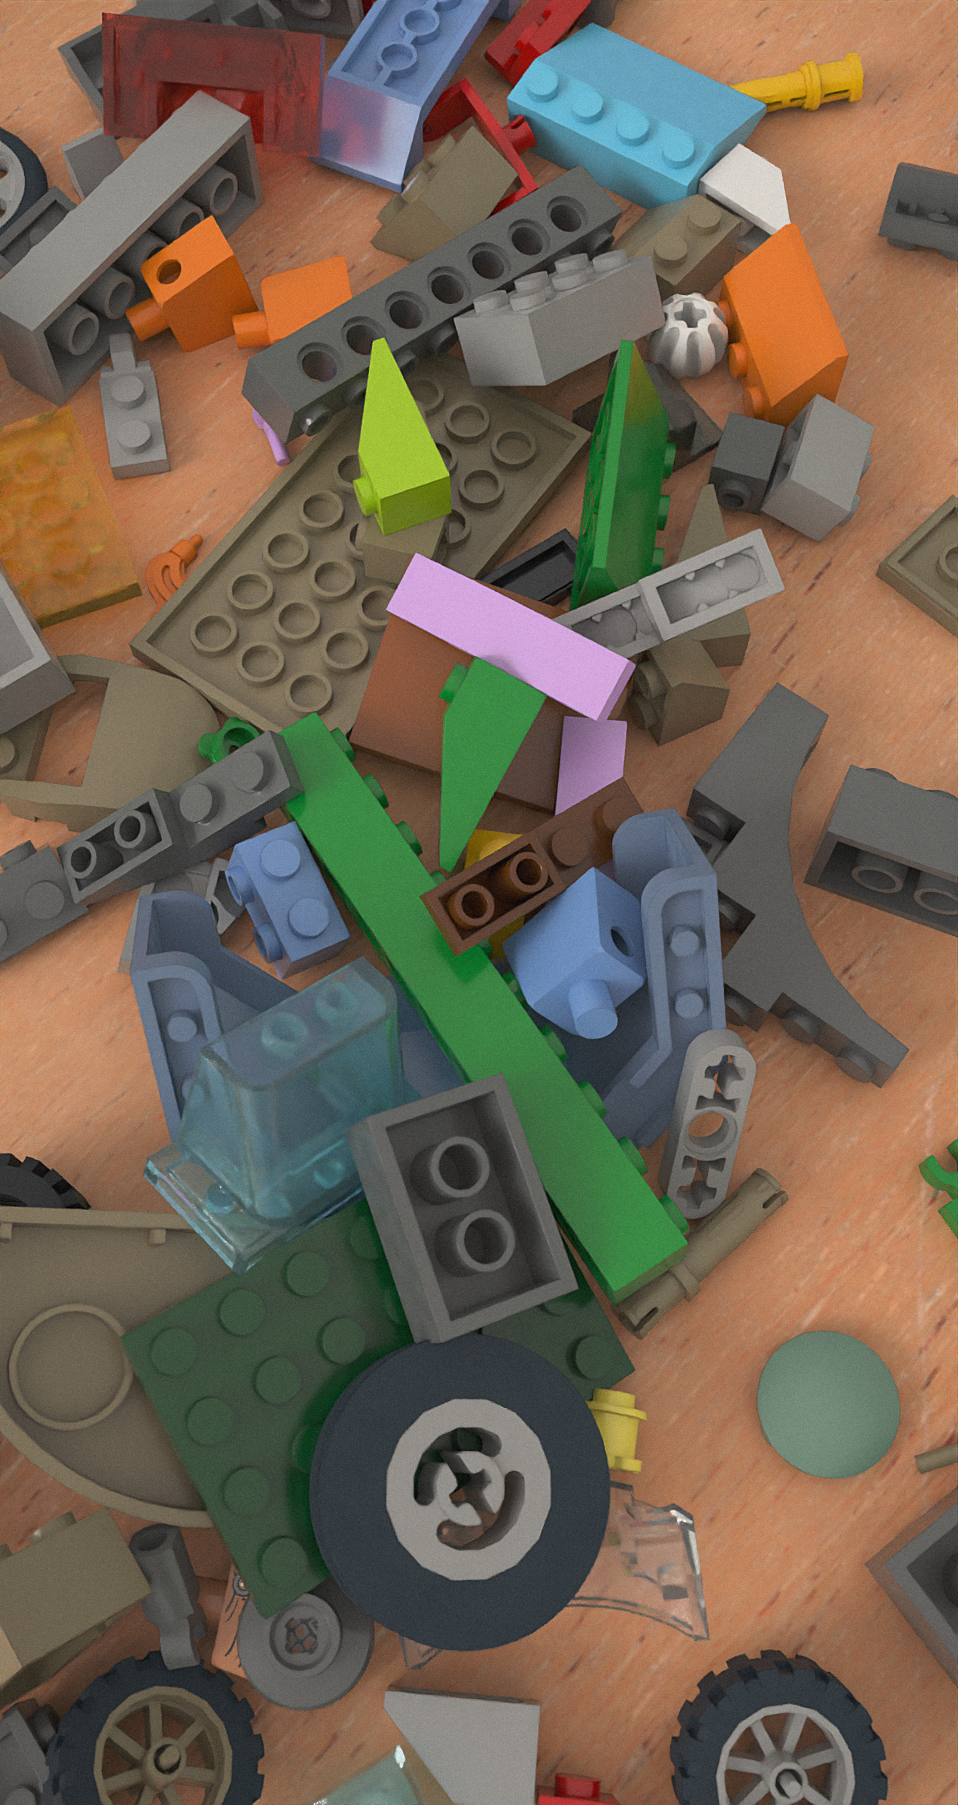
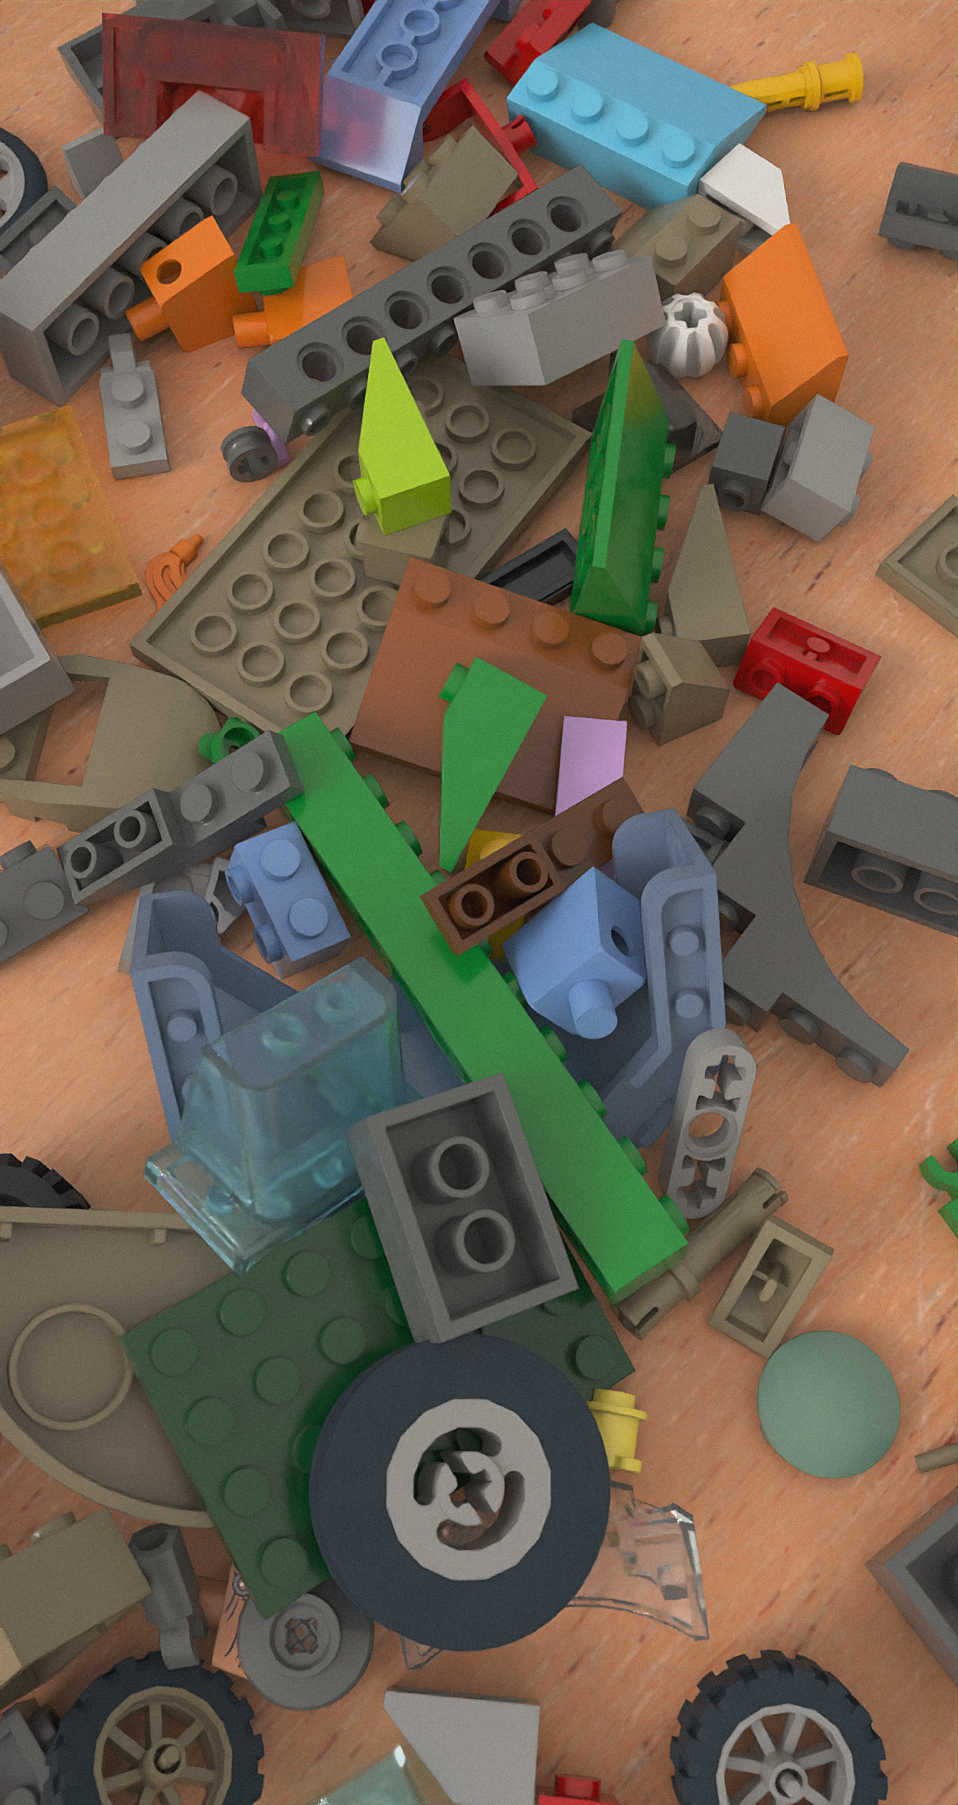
lavender slope [386,553,636,725] -> none
light grey slope [551,528,785,659] -> none
none -> dark grey bush [221,426,278,483]
none -> green plate [234,171,325,296]
none -> dark tan slope [707,1213,834,1359]
none -> red bracket [733,607,882,735]

